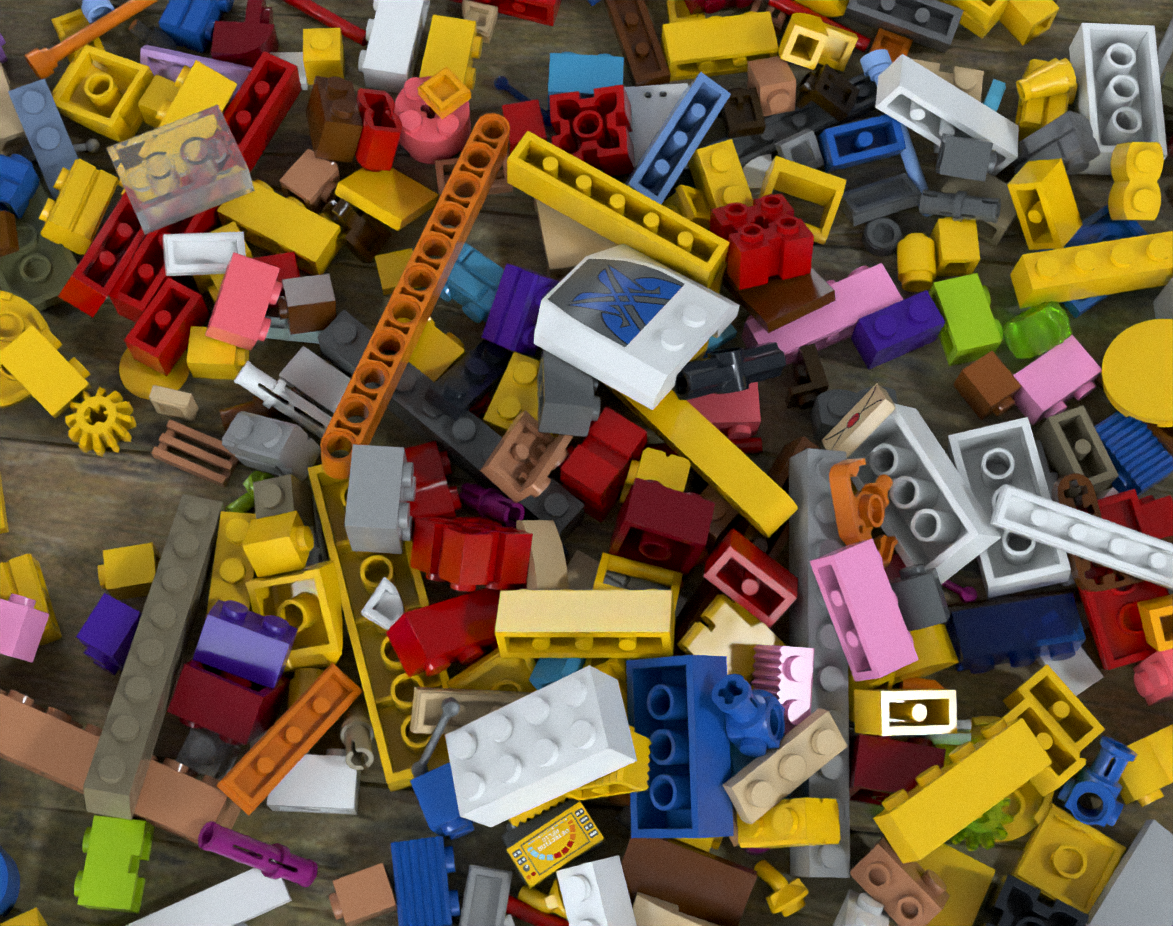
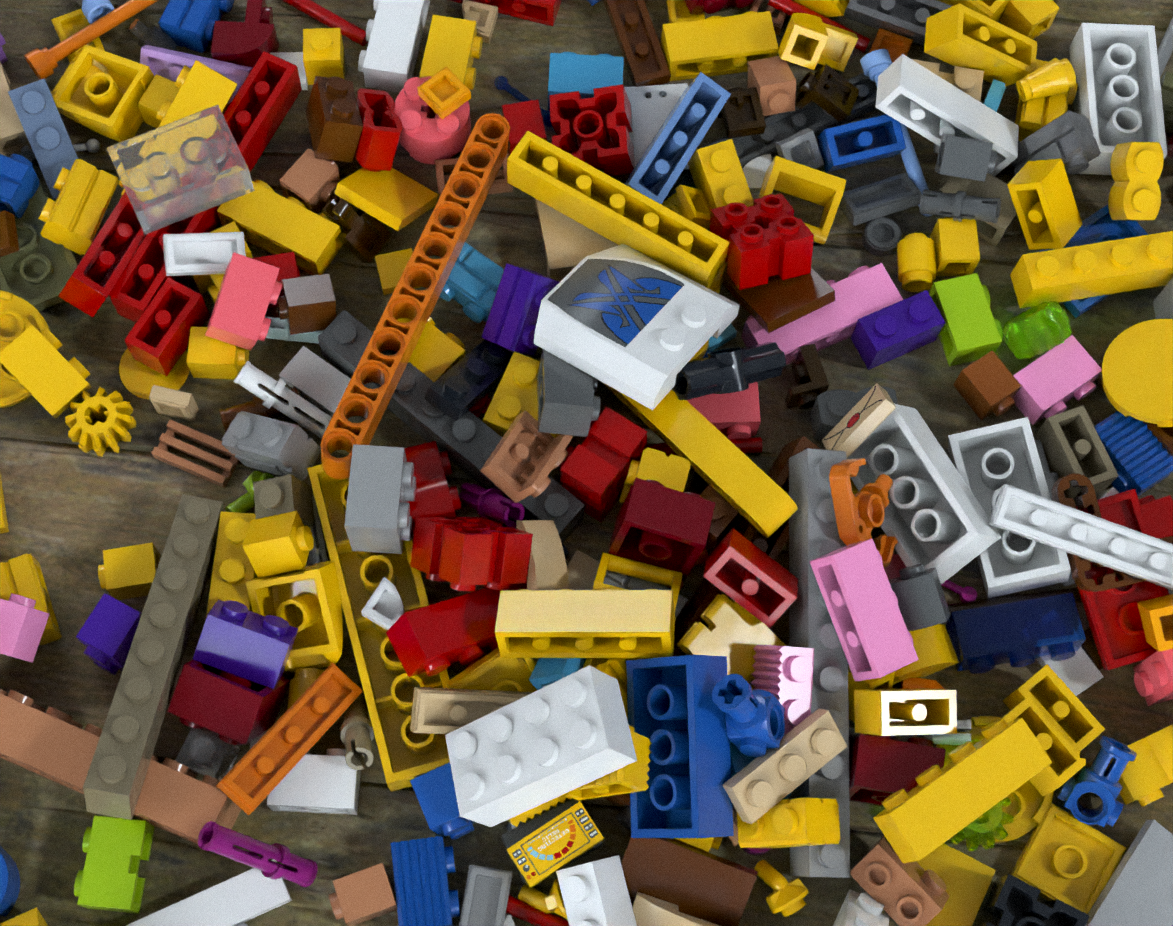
dark grey hinge [411,697,460,777] -> none
none -> yellow brick [924,3,1037,86]

